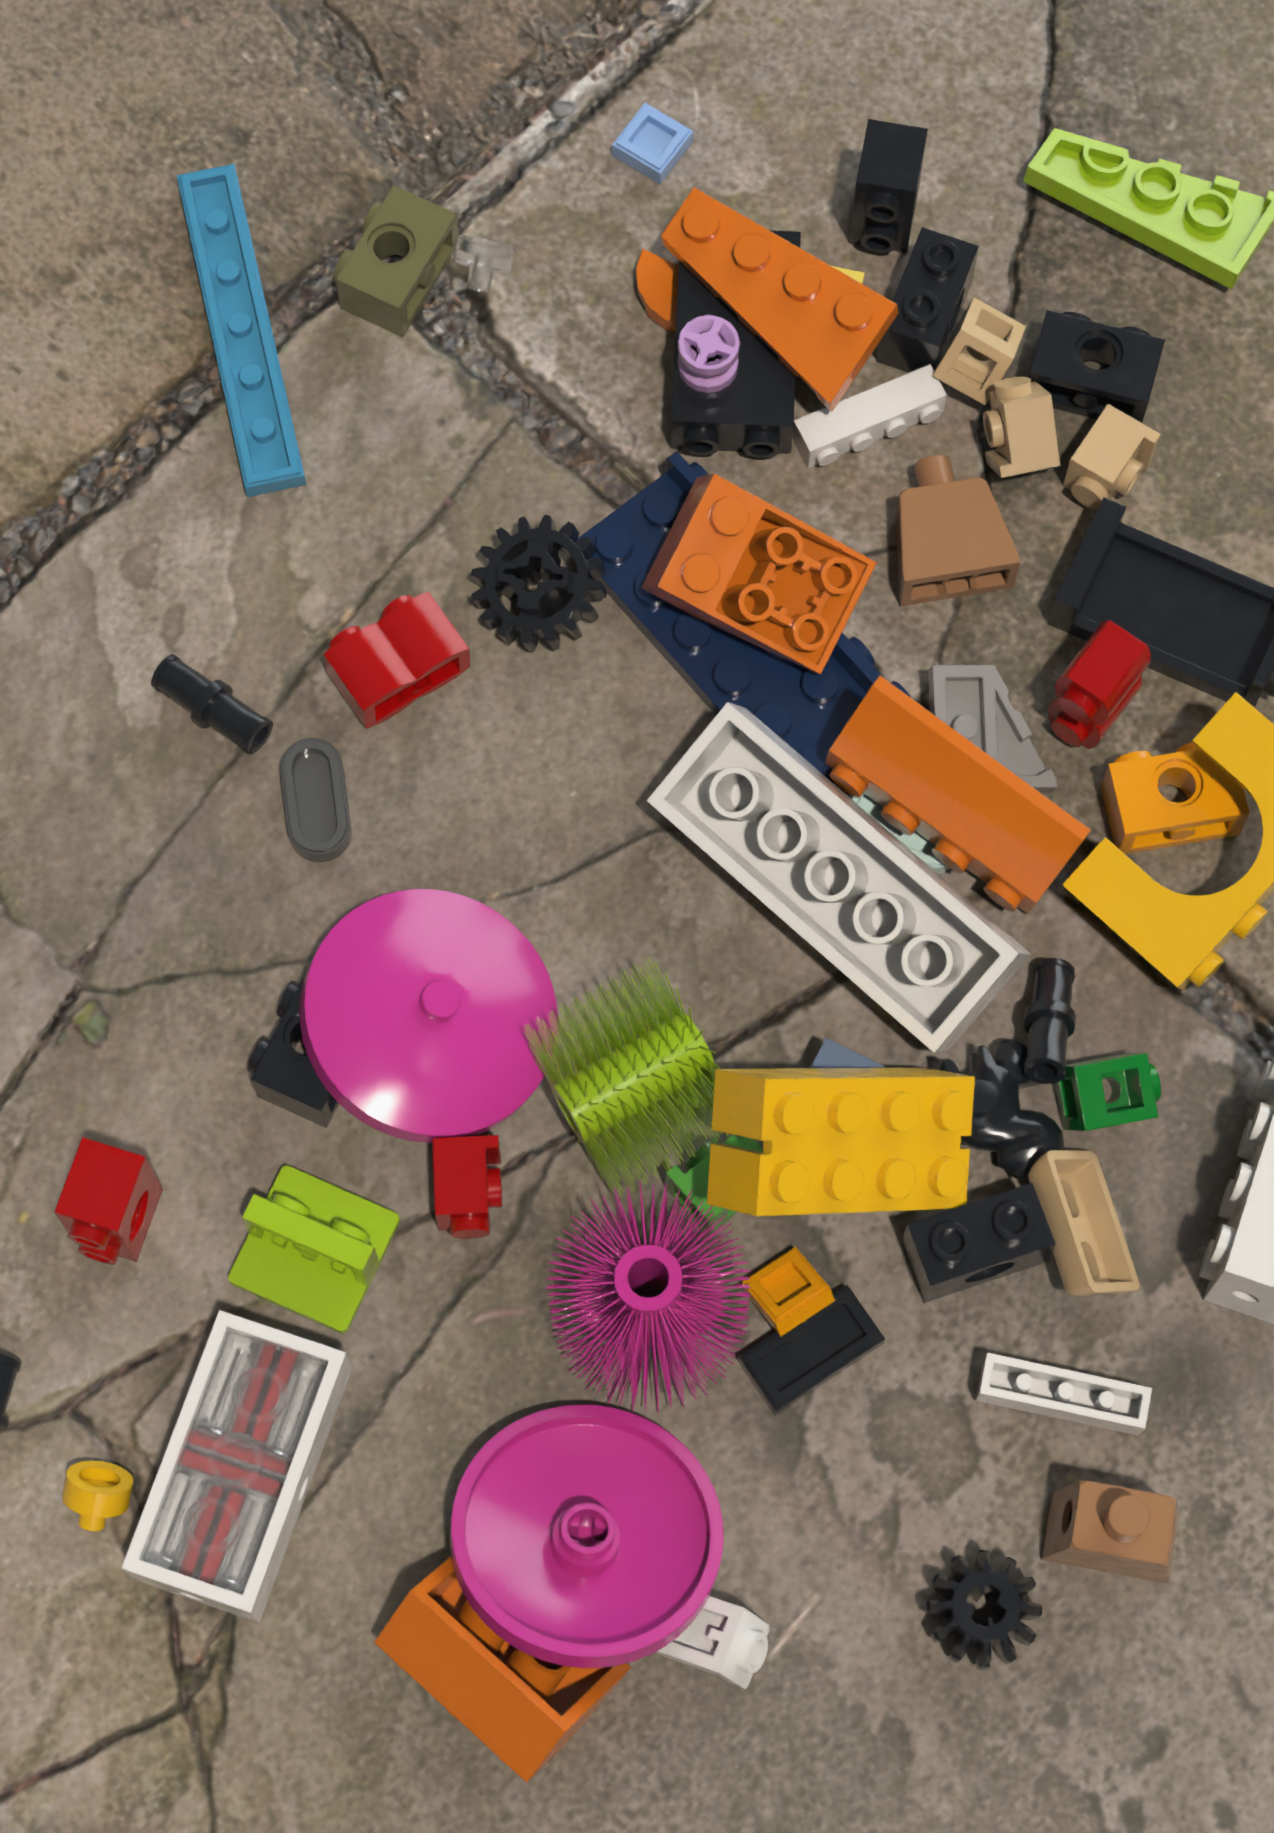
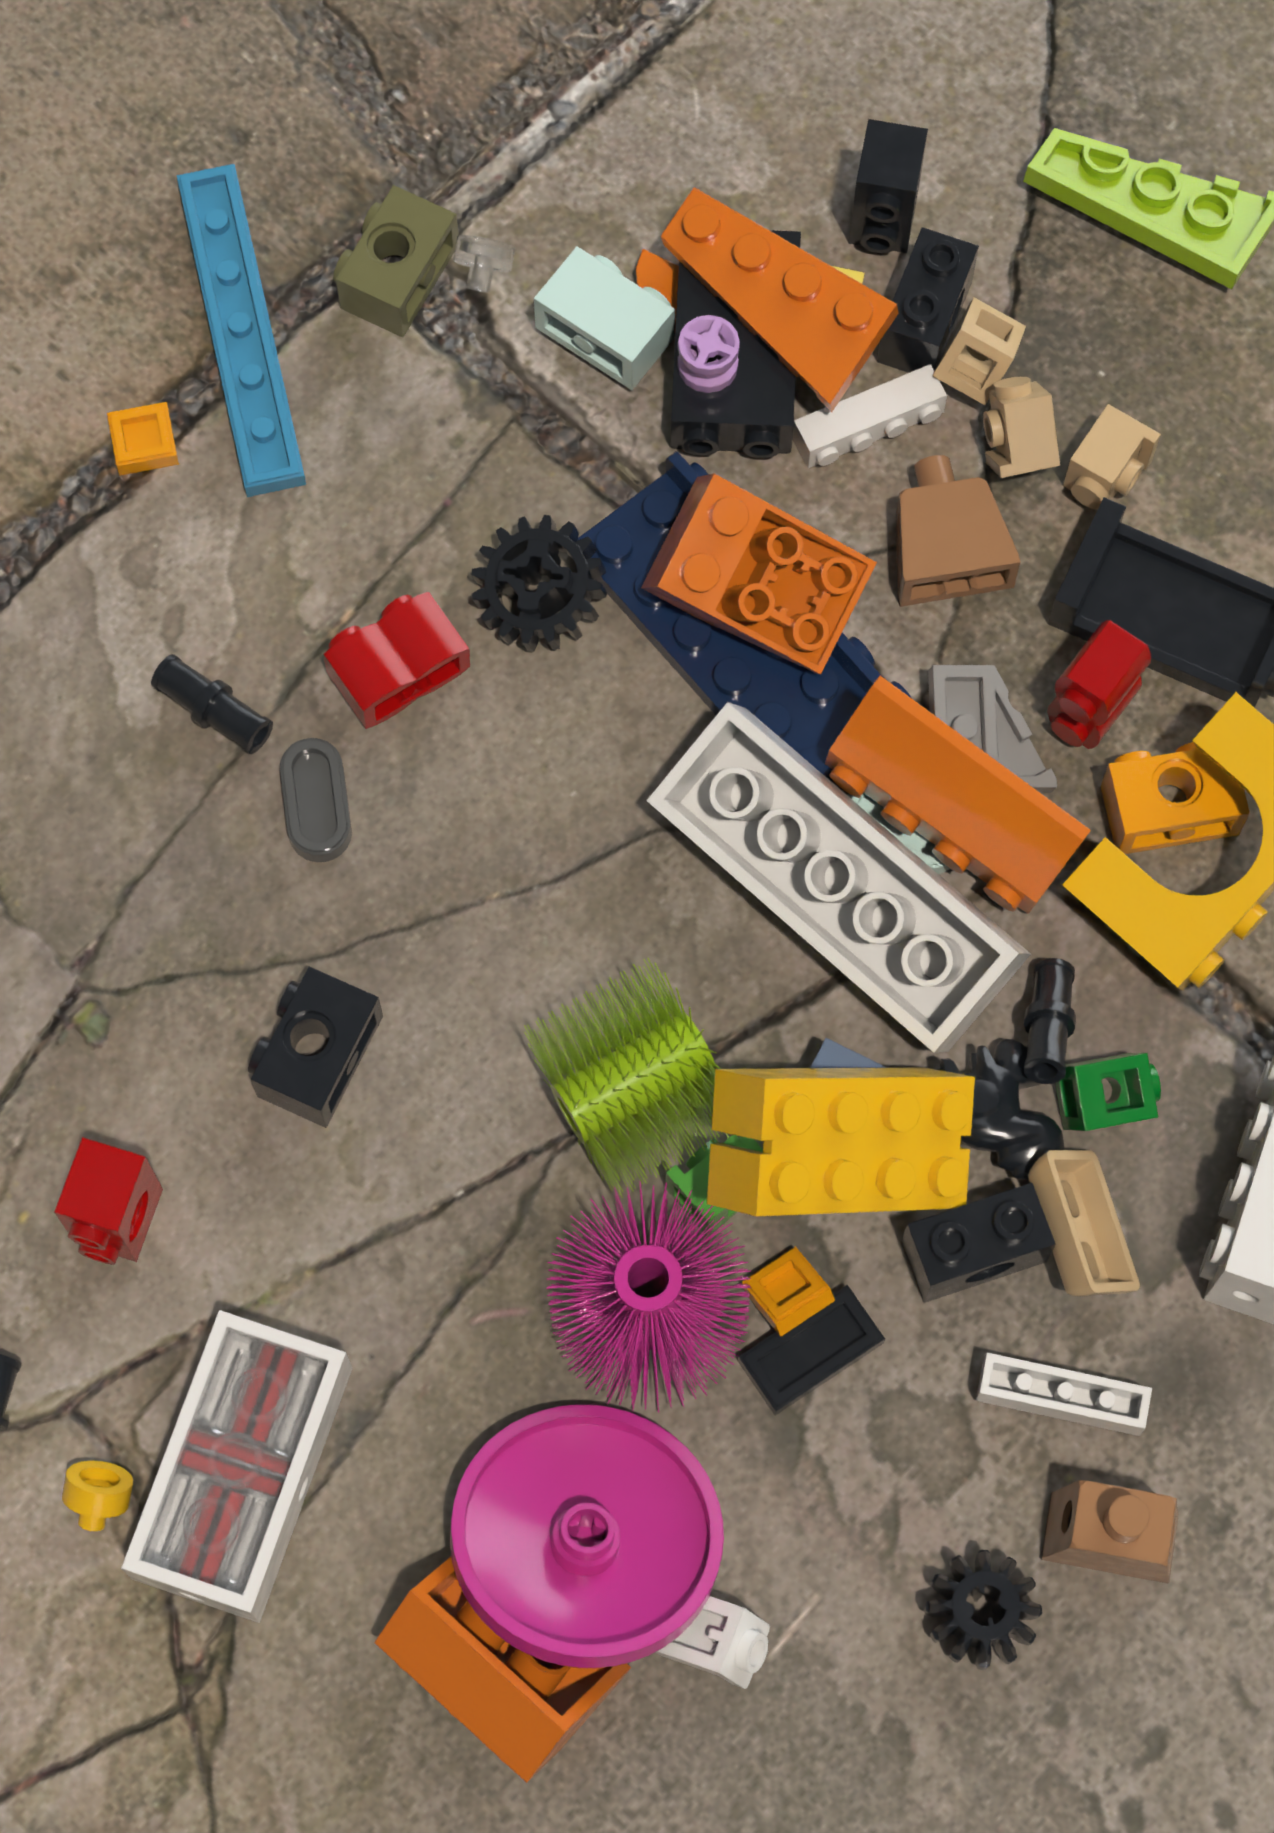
lime bracket [228,1165,400,1334] -> none
dark pink dish [299,889,558,1143] -> none
red brick [433,1135,502,1239] -> none
light blue tile [612,103,693,184] -> none
black brick [1028,310,1165,423] -> none
none -> light orange tile [107,402,179,476]
none -> light aqua brick [534,246,675,390]

